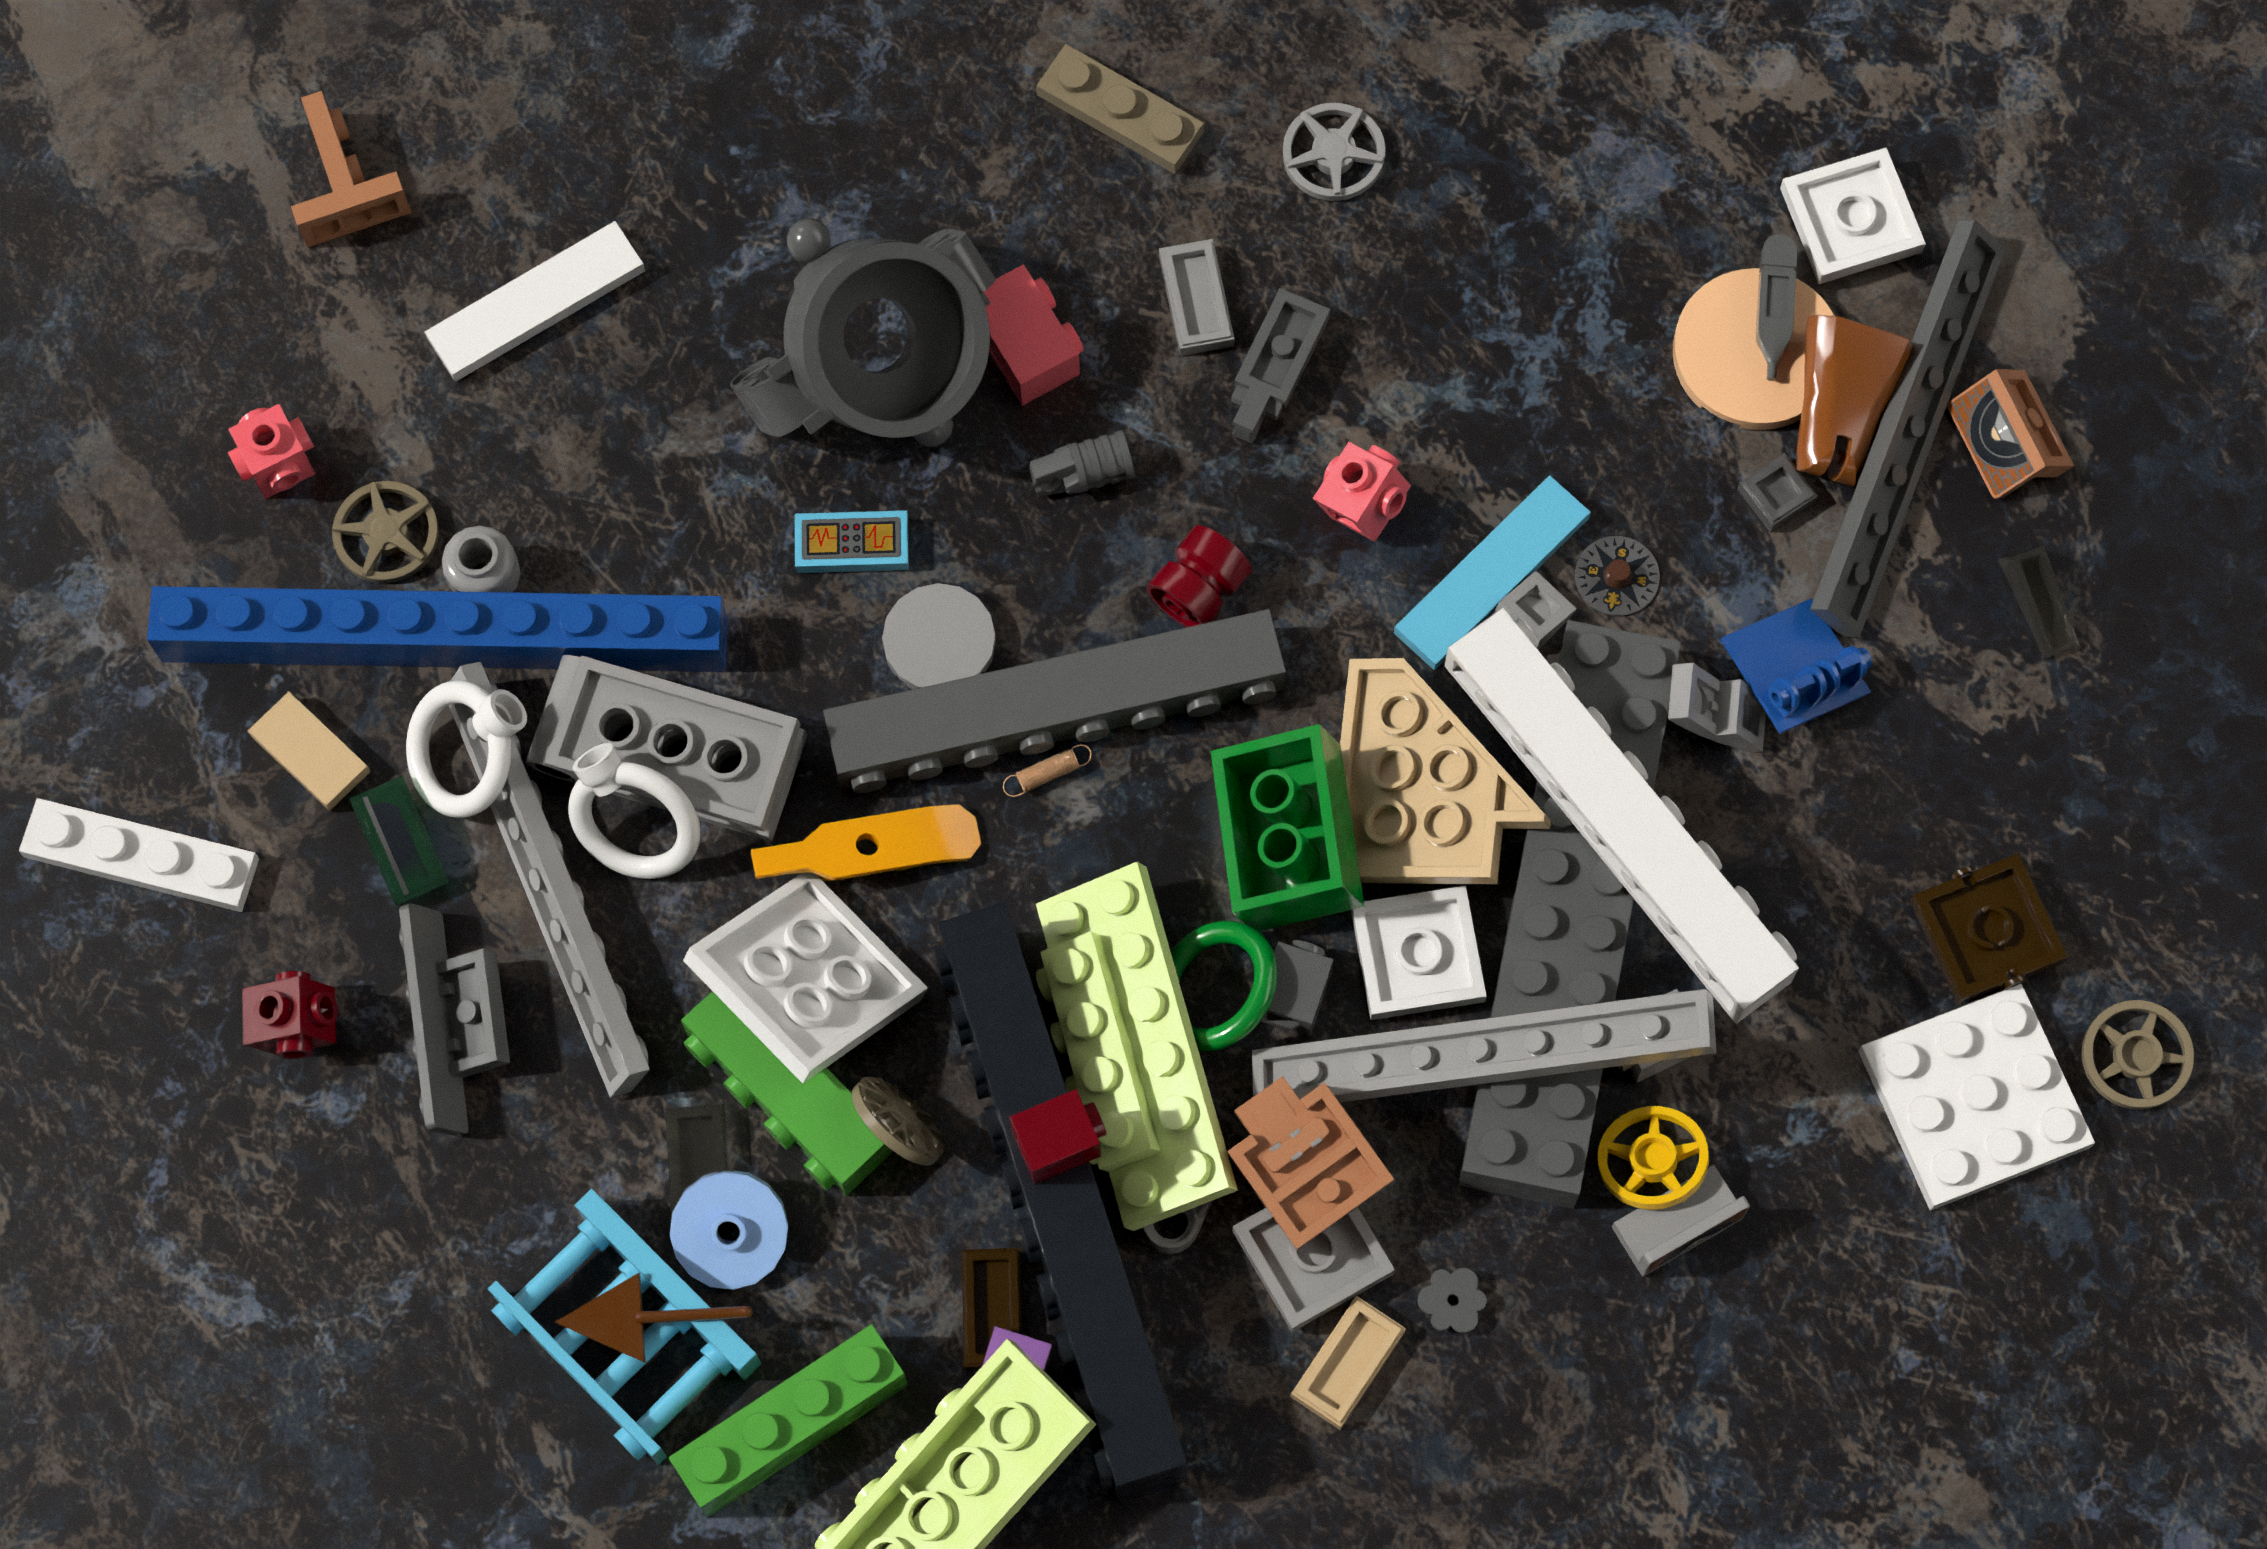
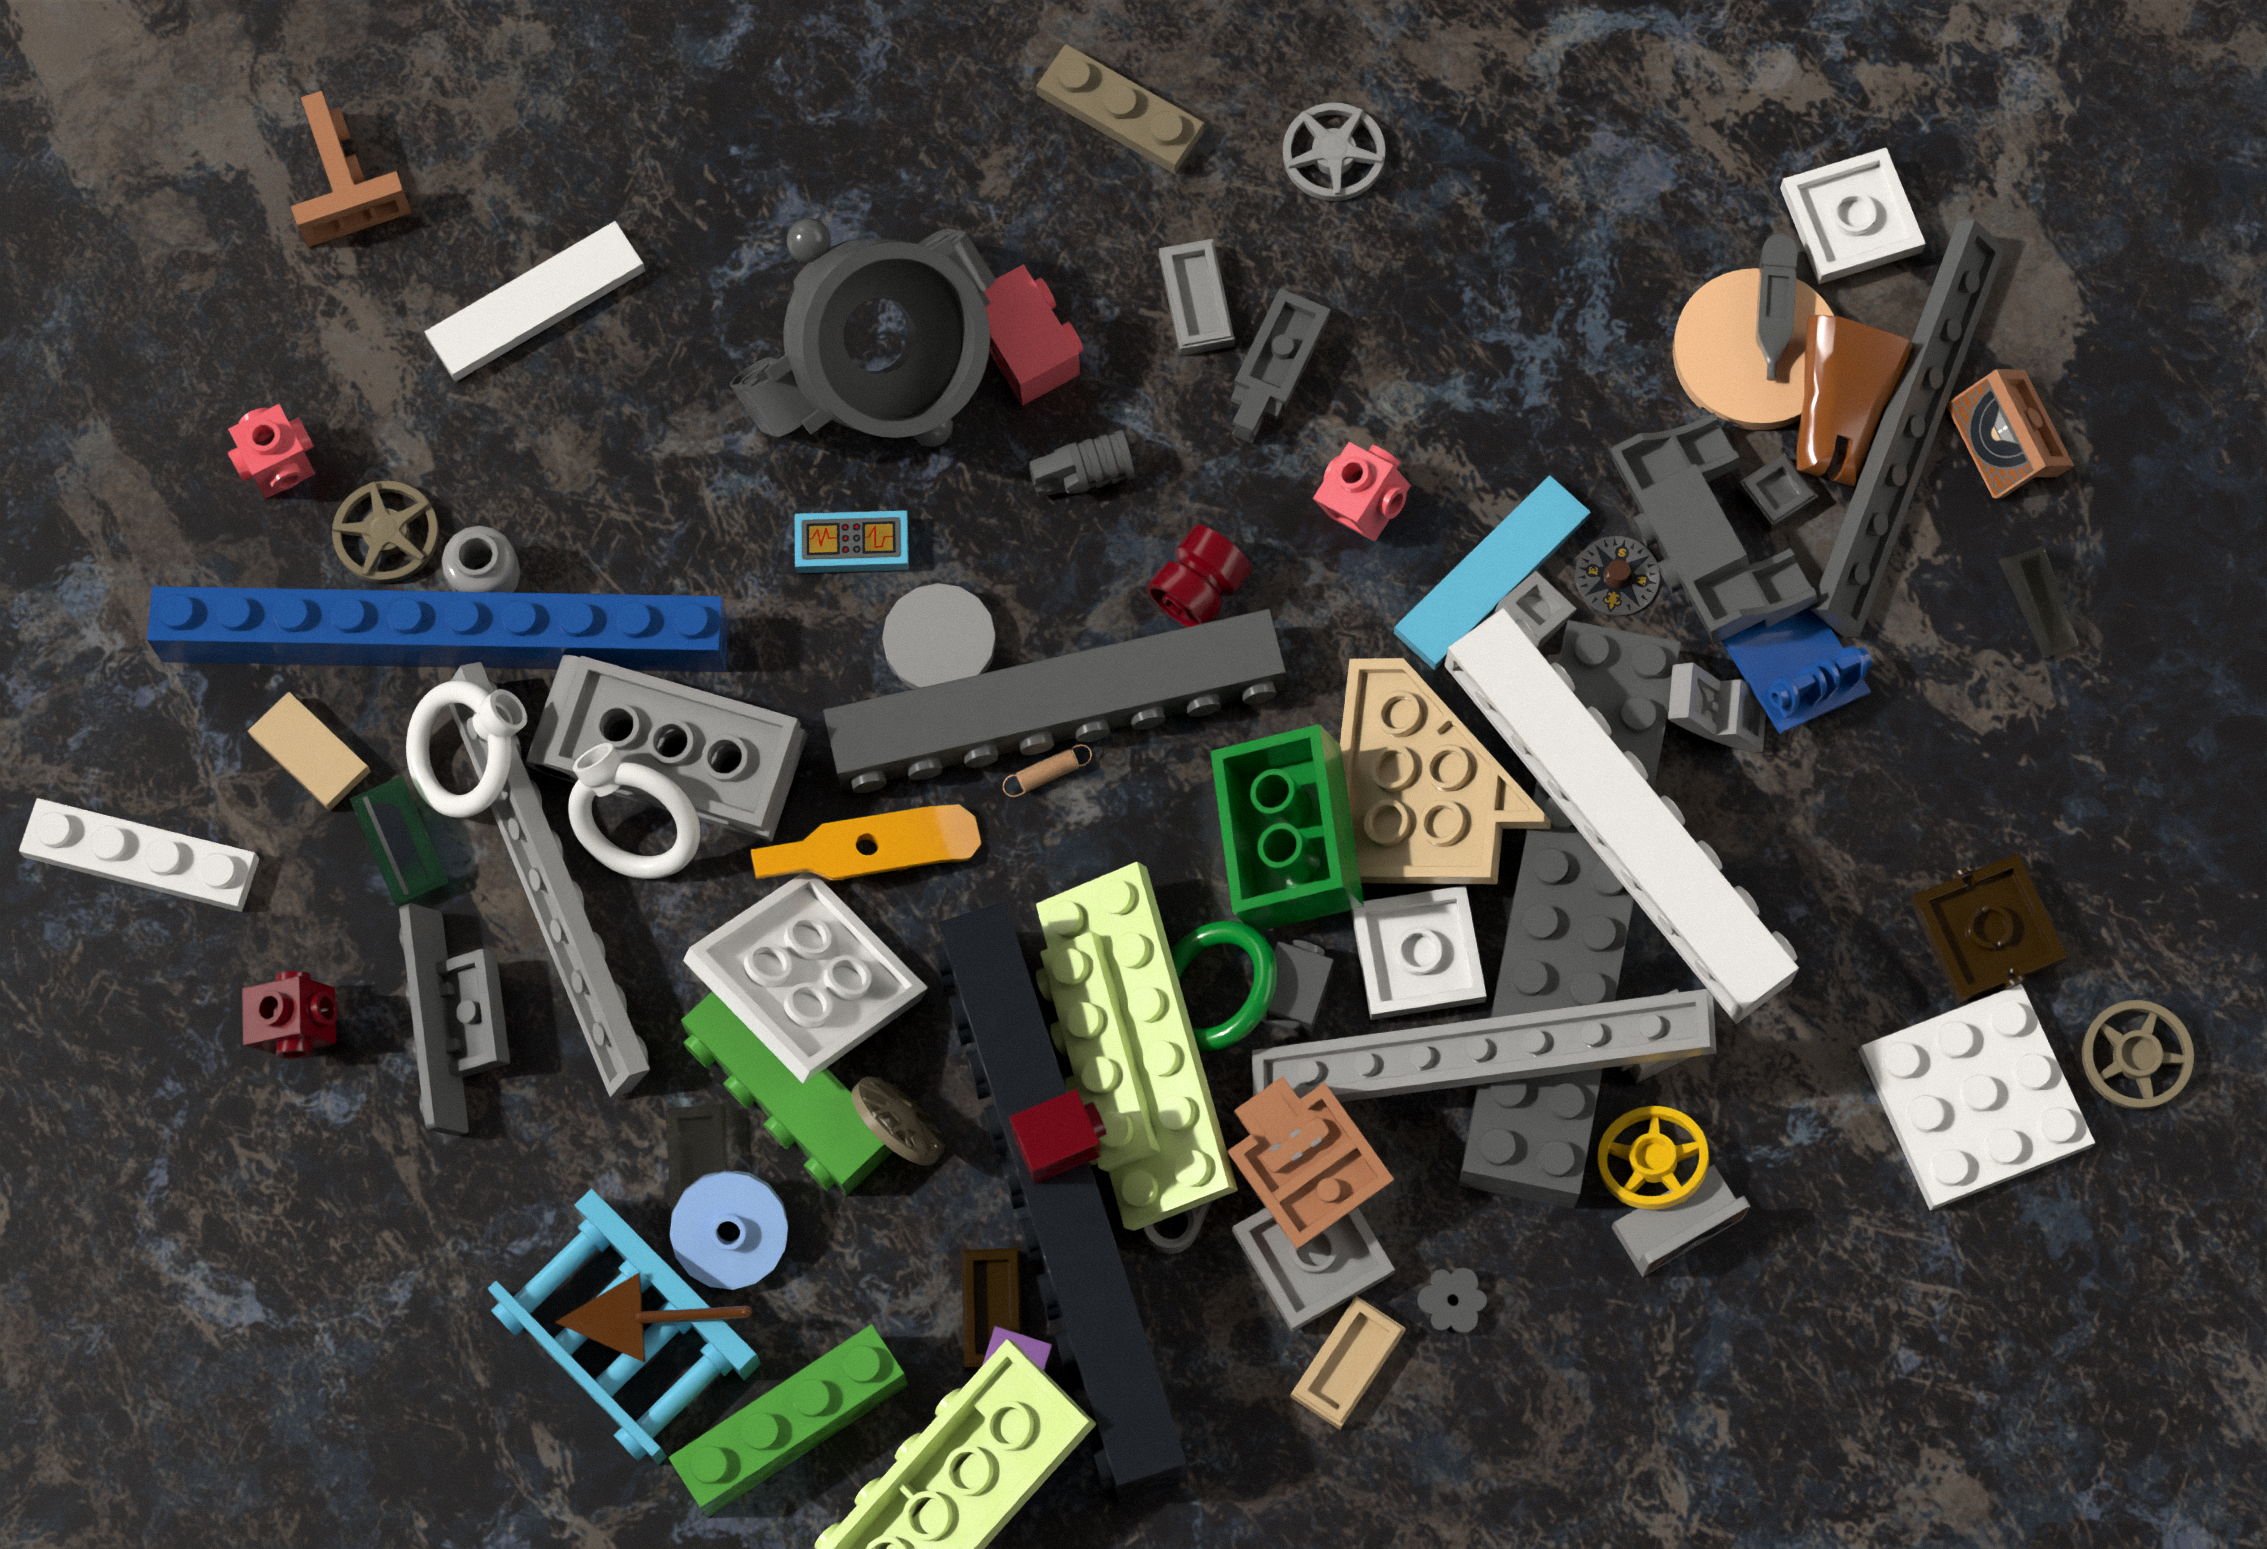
none -> dark grey bracket [1610,413,1818,644]

